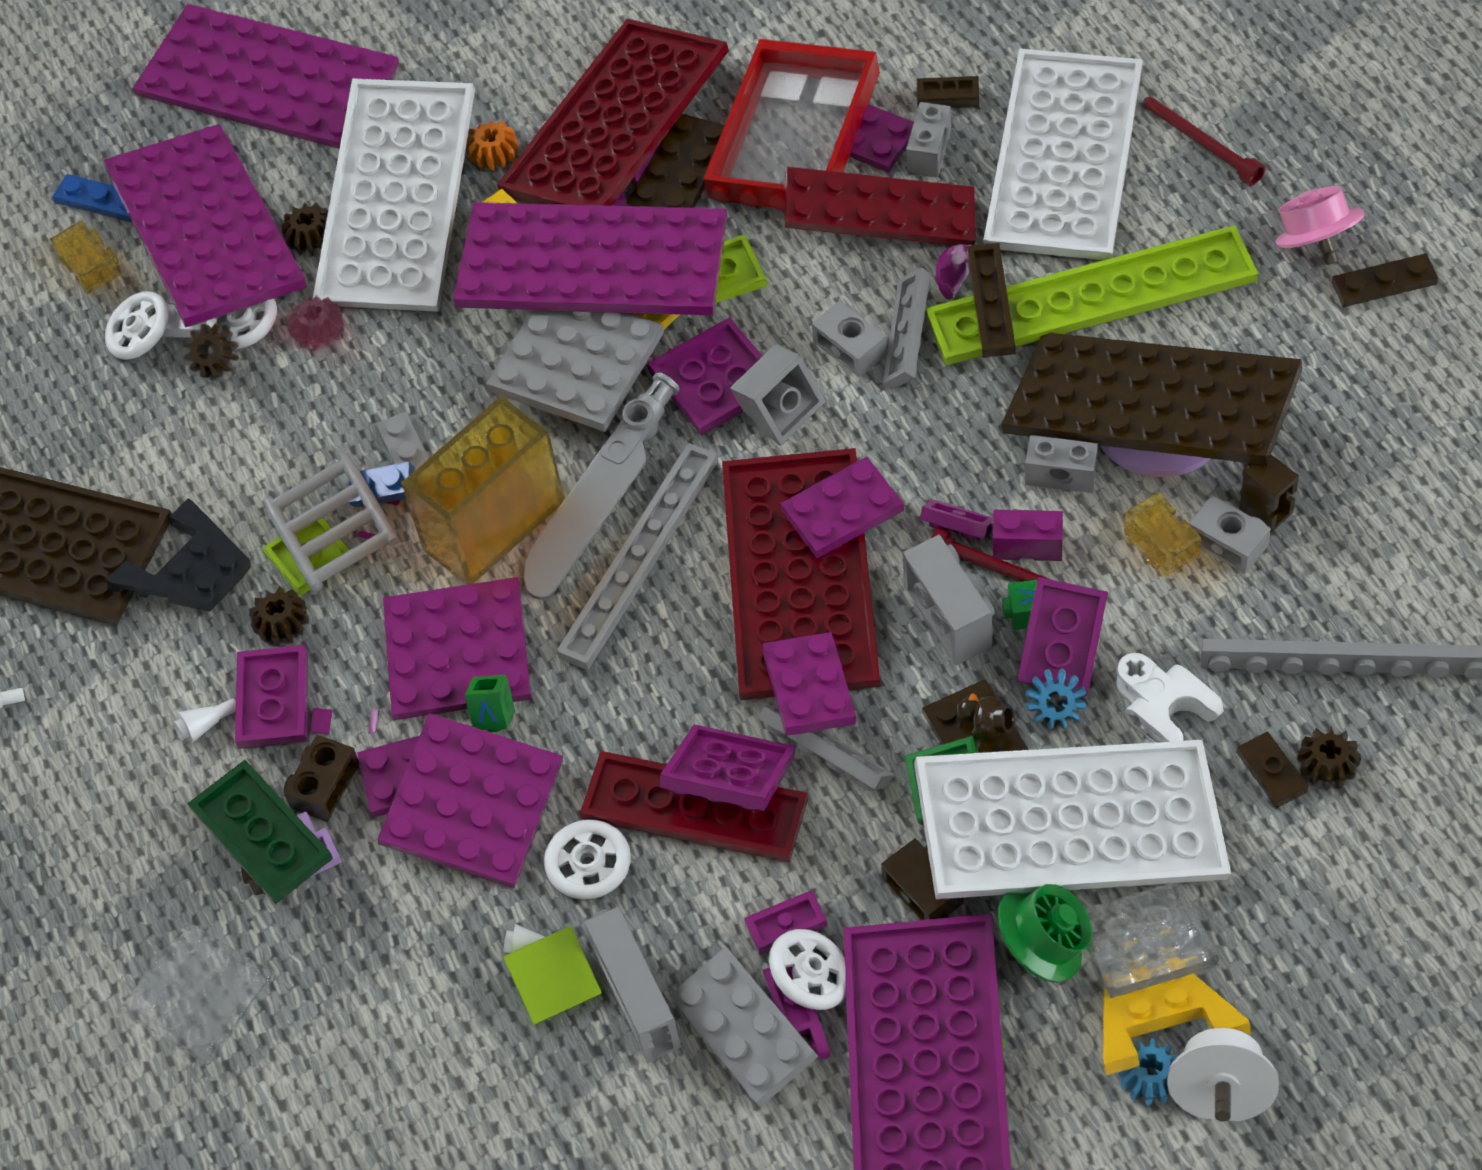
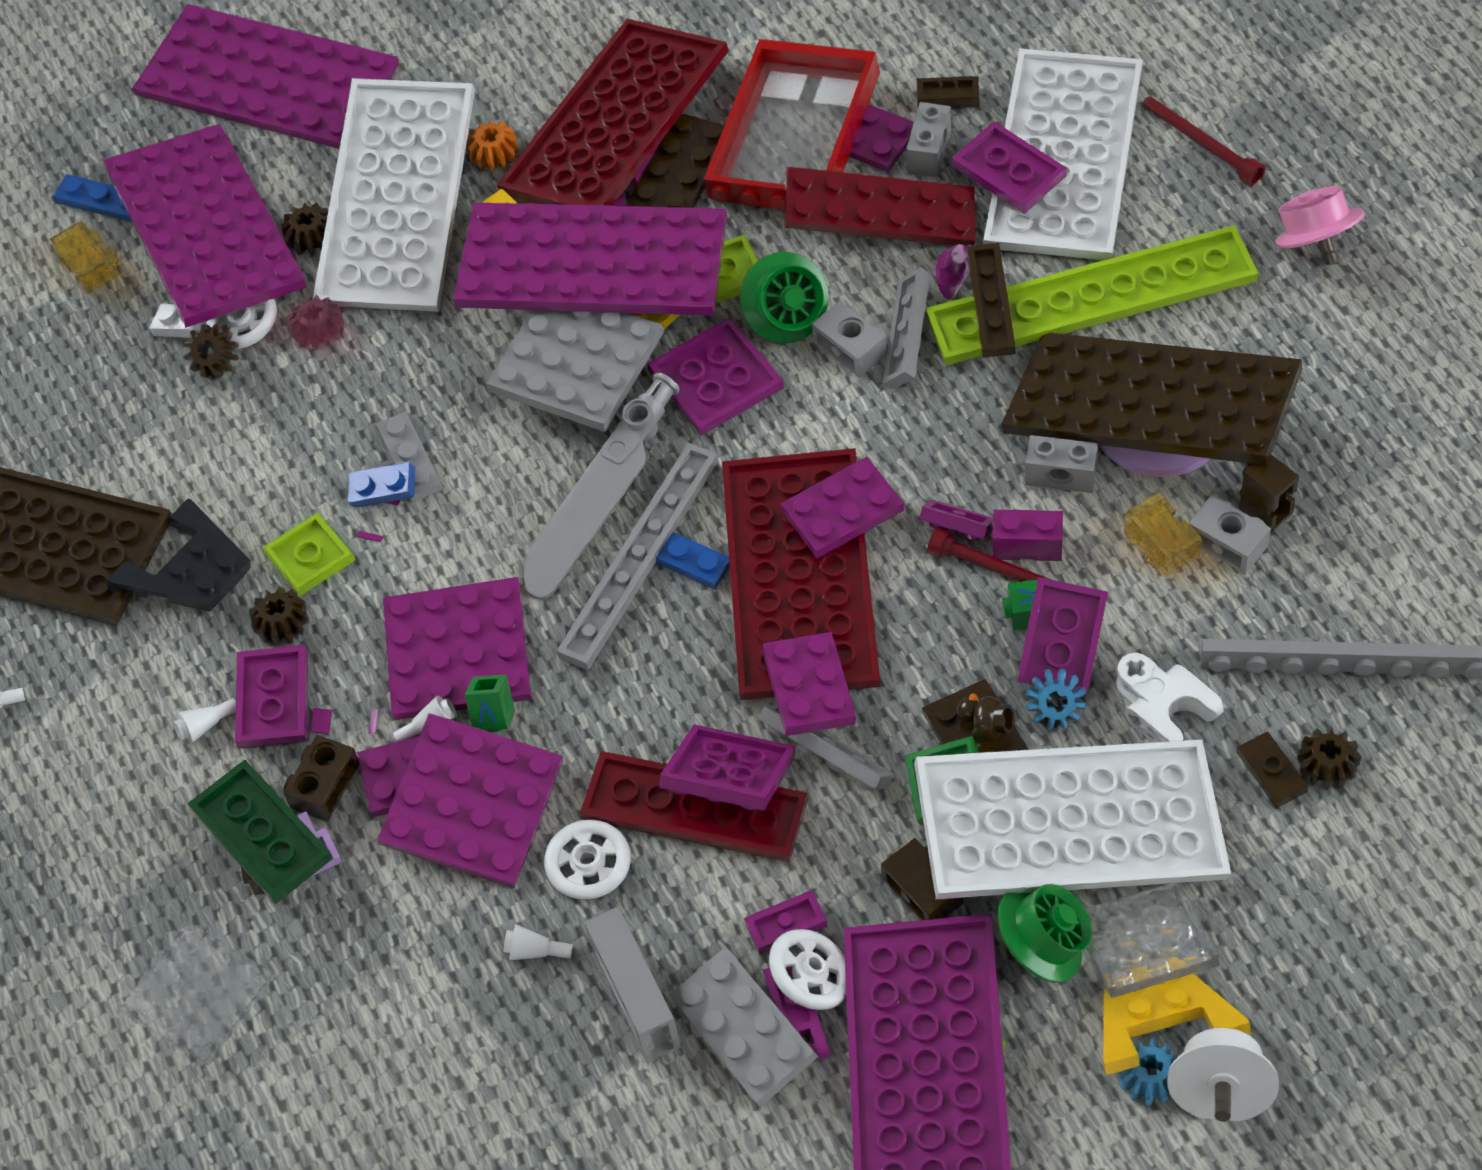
white plate [105,291,169,360] -> none
light grey bar [262,452,400,591] -> none
clear yellow brick [401,396,565,585] -> none
lime tile [503,925,602,1025] -> none
light grey slope [730,344,826,446] -> none
light grey brick [902,535,995,666] -> none
dark brown plate [1332,253,1438,307] -> none
none -> white cone [393,695,457,741]
none -> blue plate [656,532,730,590]
none -> green piece [740,252,829,343]
none -> magenta plate [952,121,1067,214]

